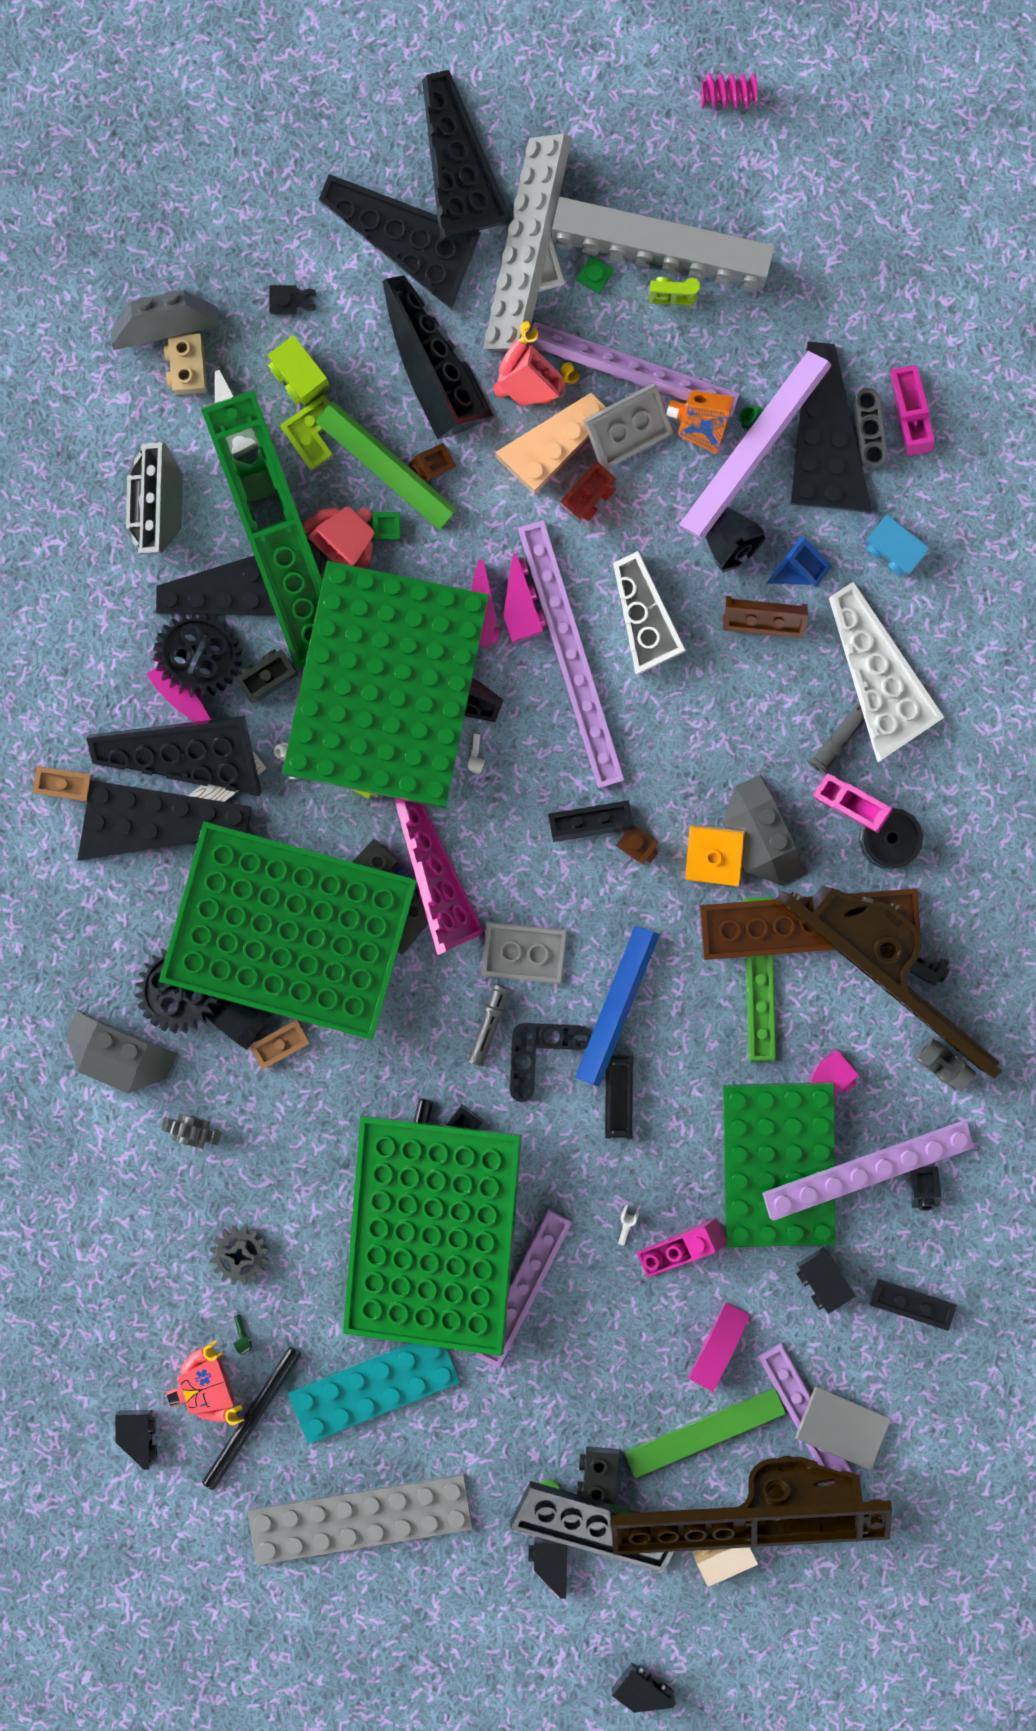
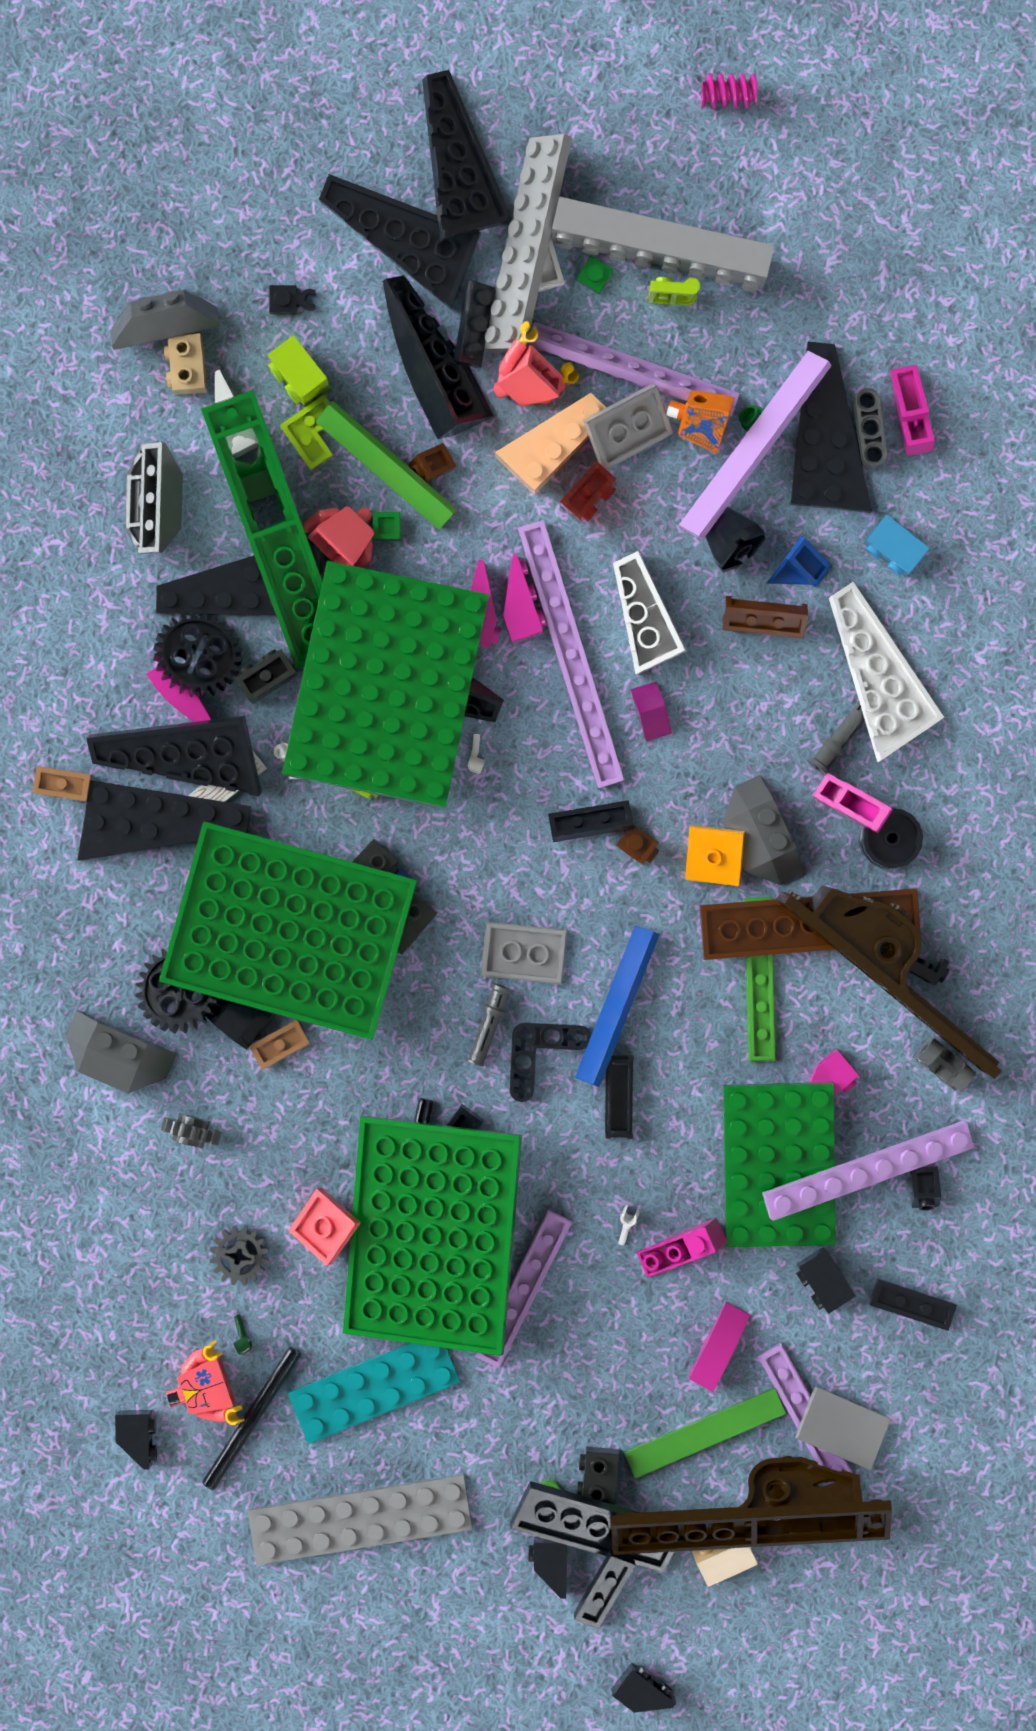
dark pink wing [394,798,485,955] -> none
none -> coral plate [288,1188,361,1266]
none -> black plate [453,280,495,368]
none -> plate [574,1550,636,1629]
none -> magenta slope [630,682,672,741]

